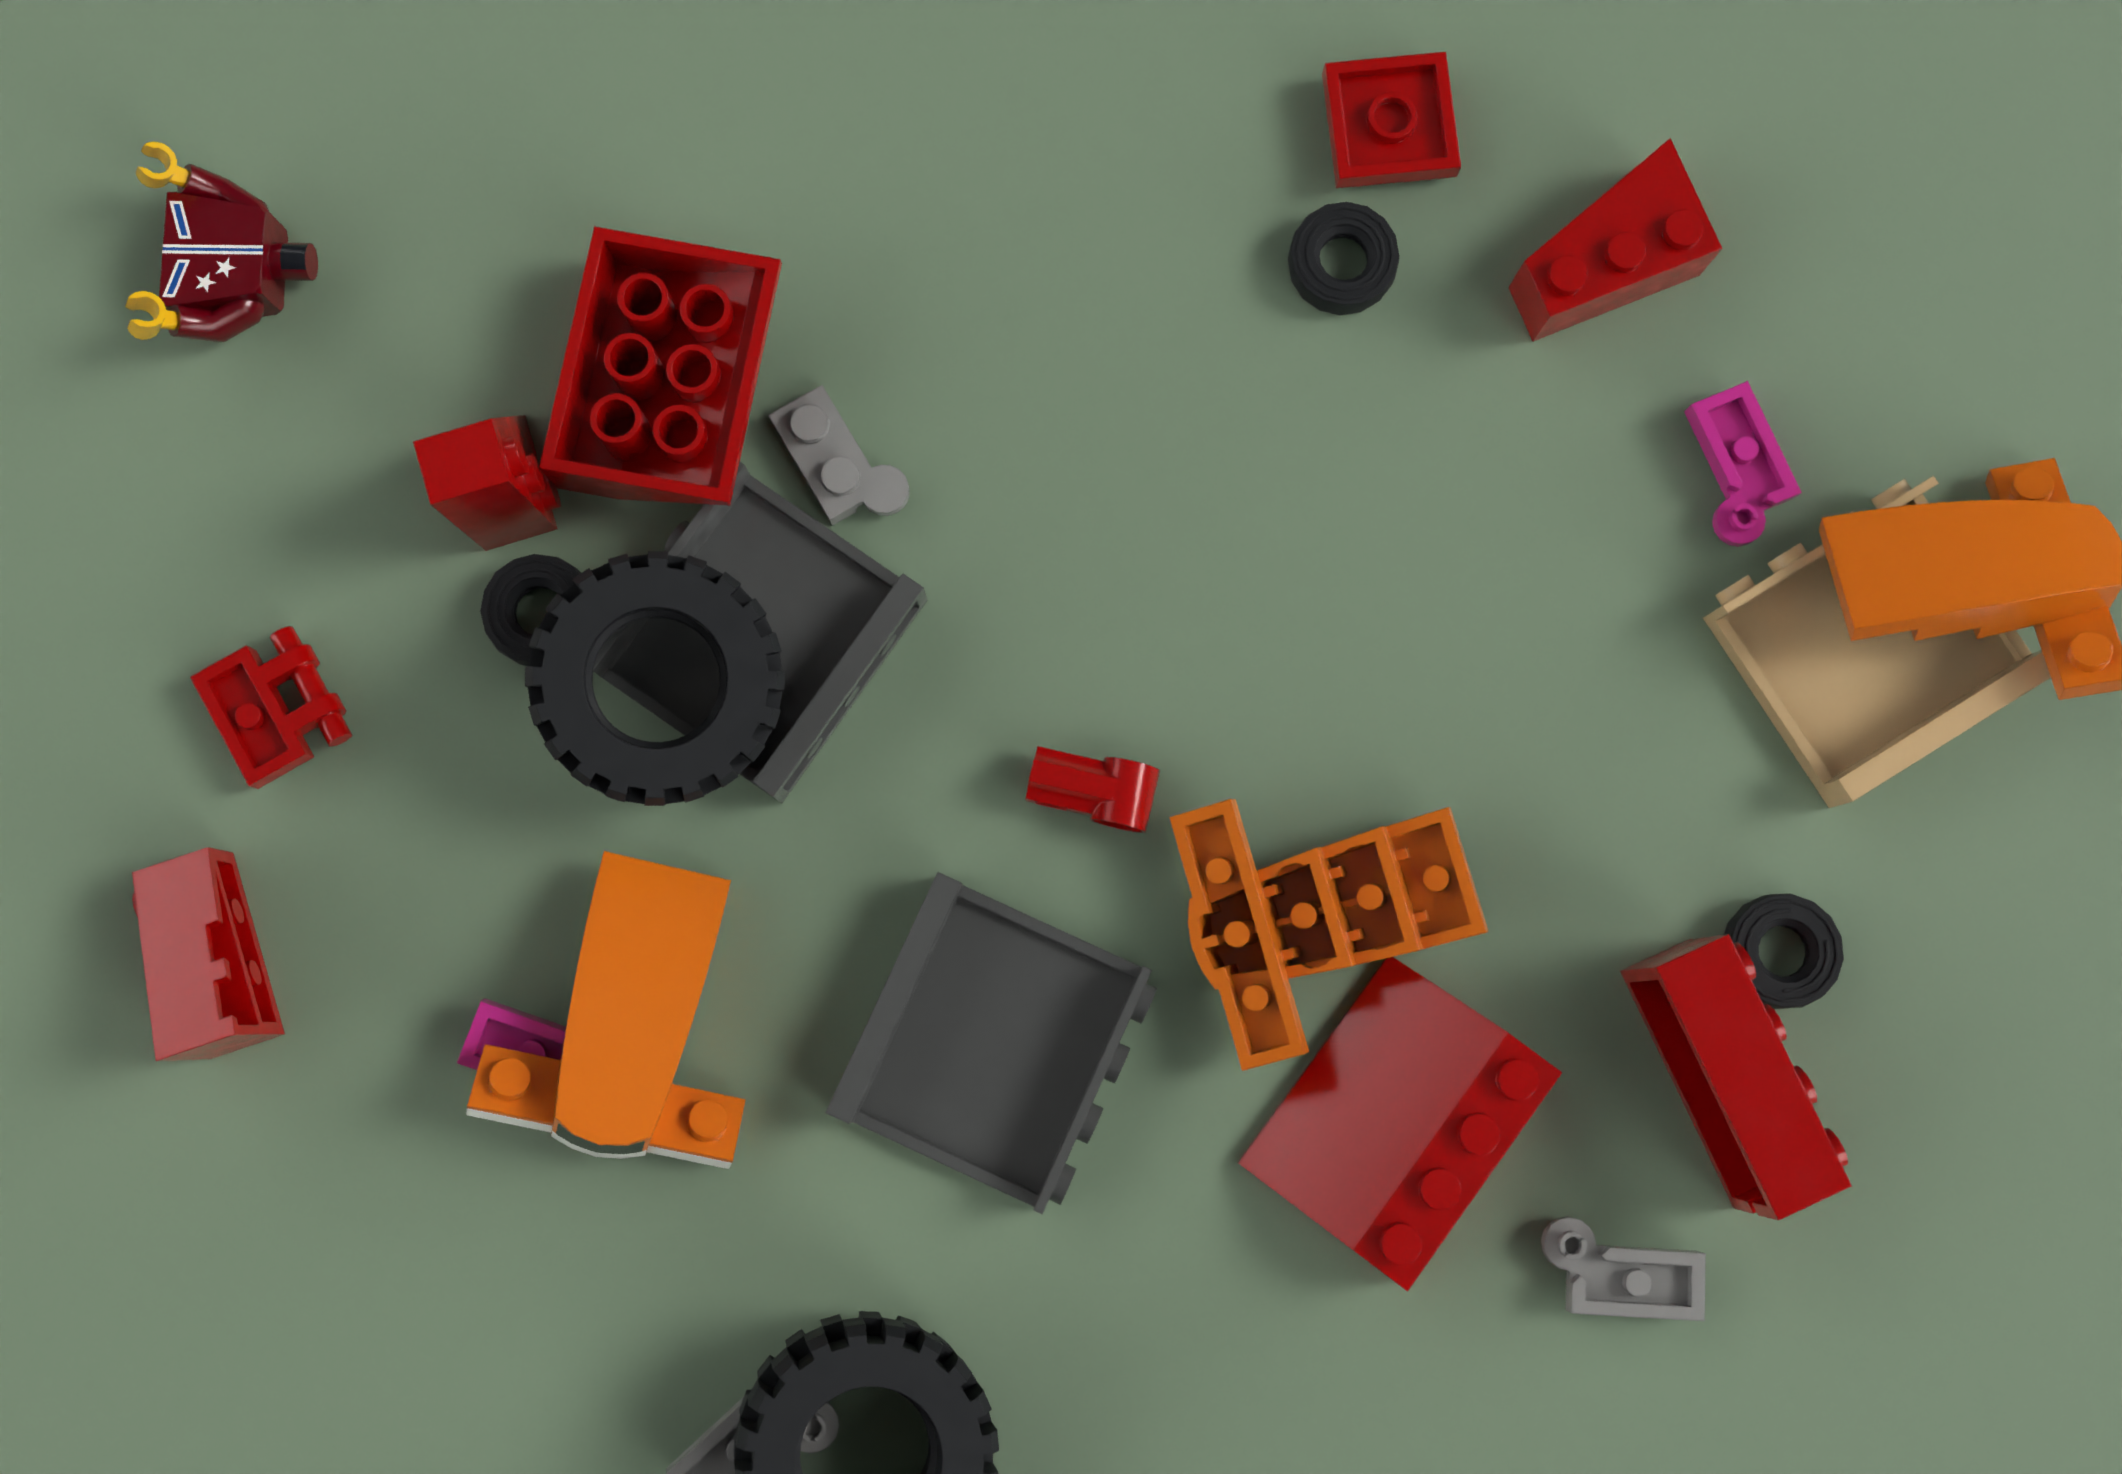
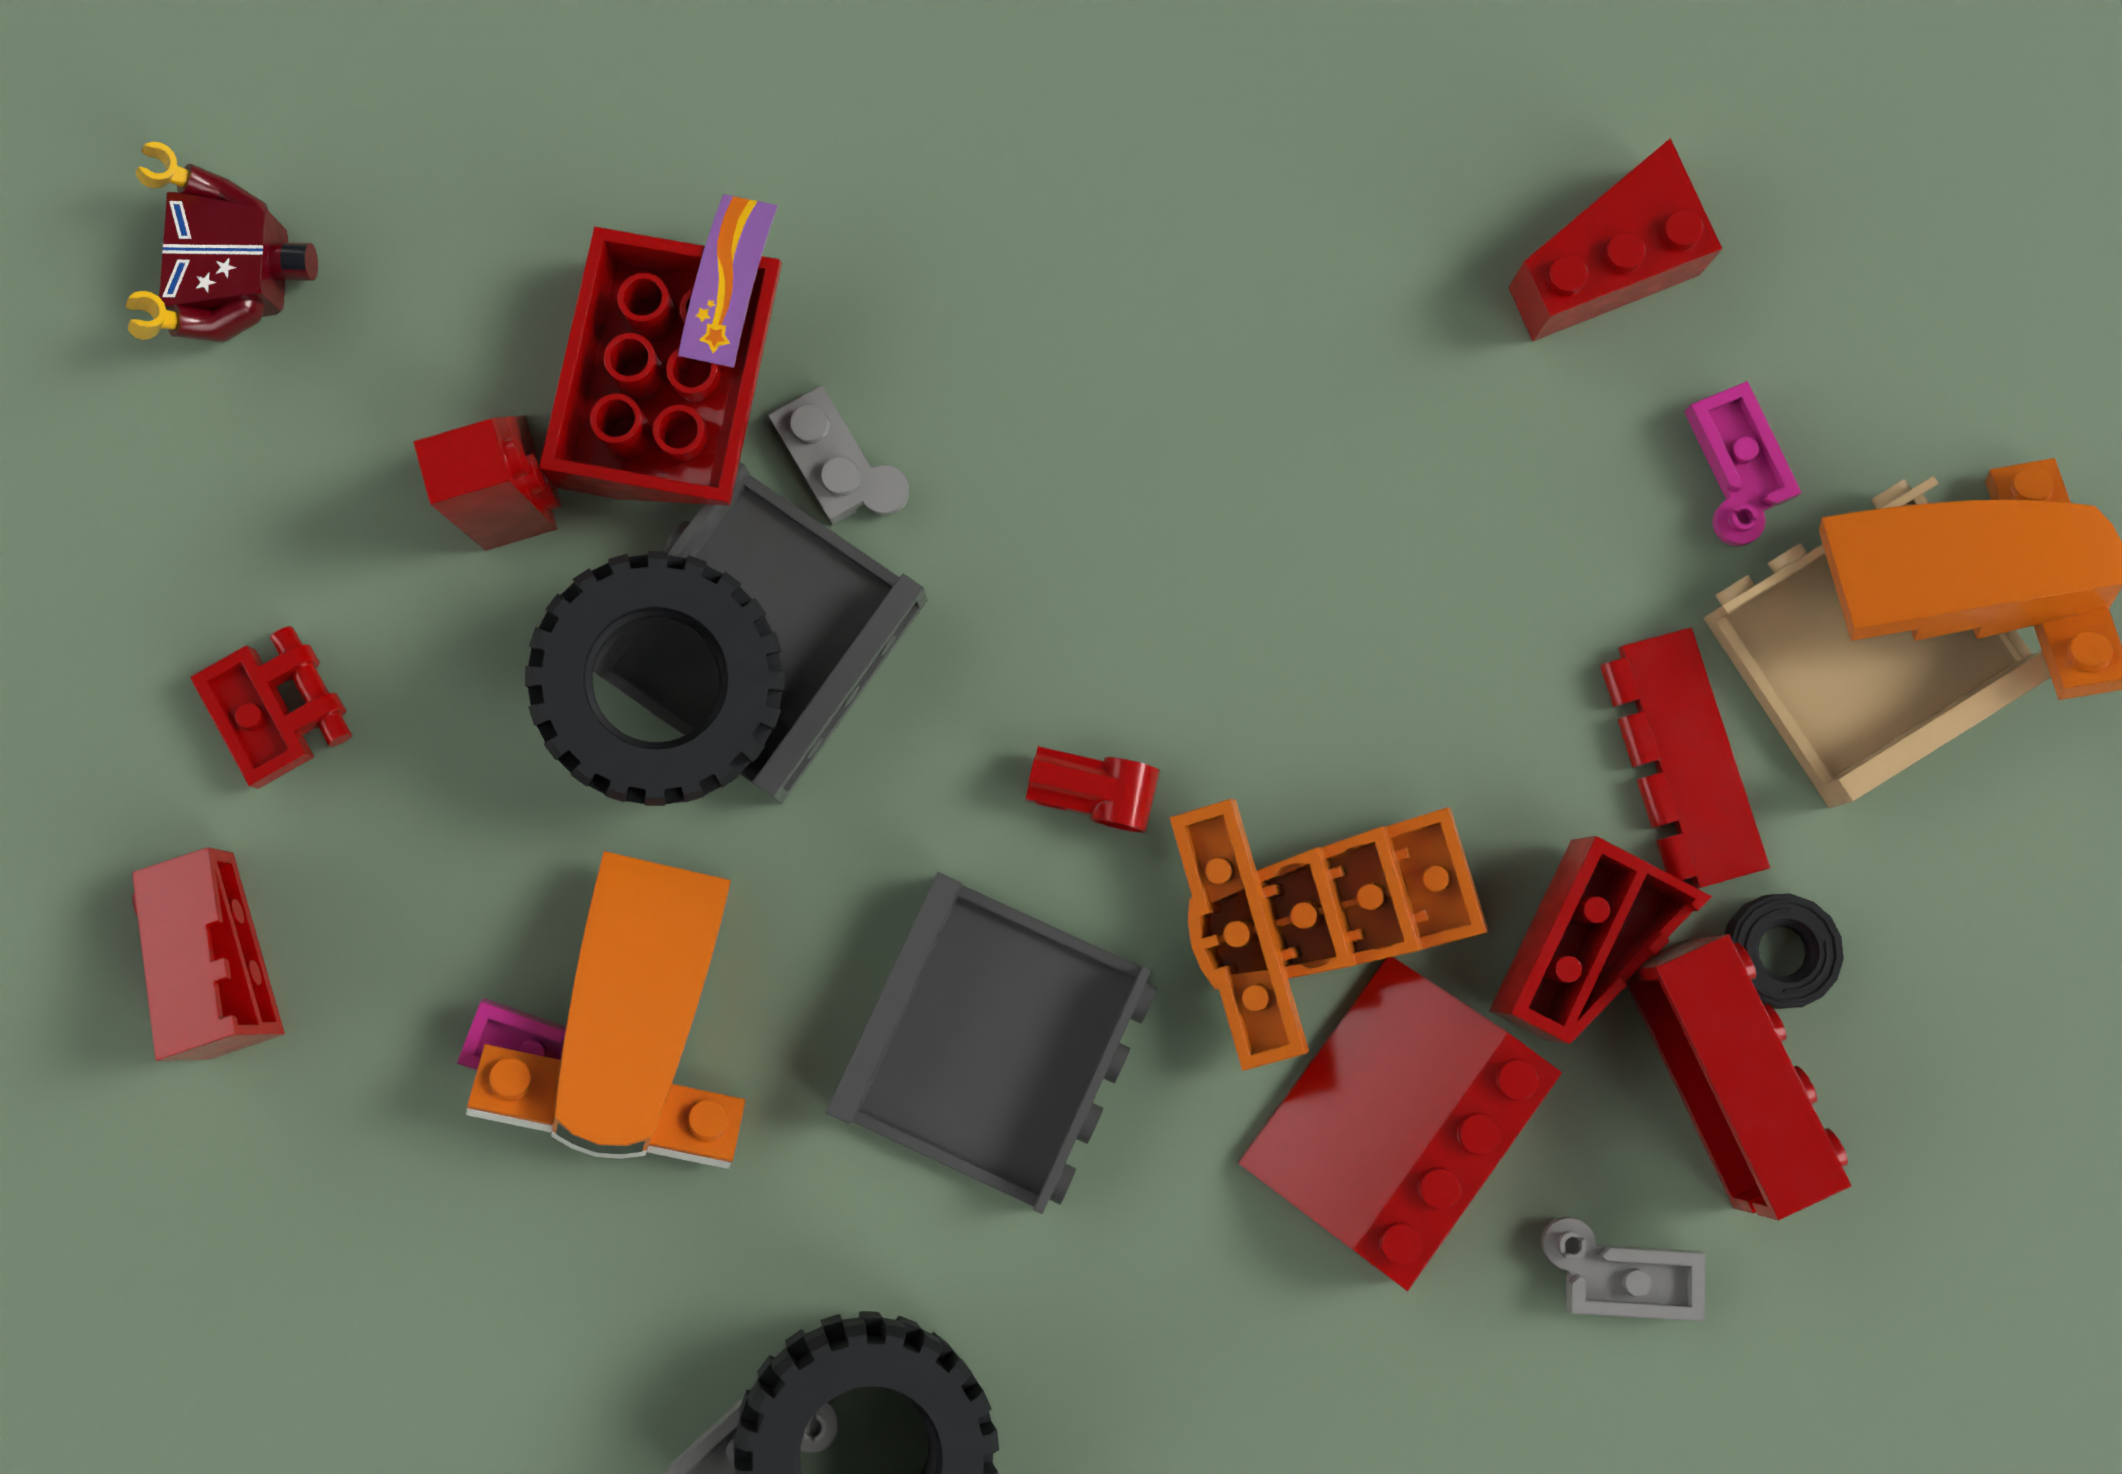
black tyre [480,554,581,666] -> none
black tyre [1287,202,1400,315] -> none
red plate [1322,52,1461,189] -> none
none -> medium lavender sticker [678,194,778,368]
none -> red wedge [1489,836,1713,1044]
none -> red windscreen [1600,627,1770,889]

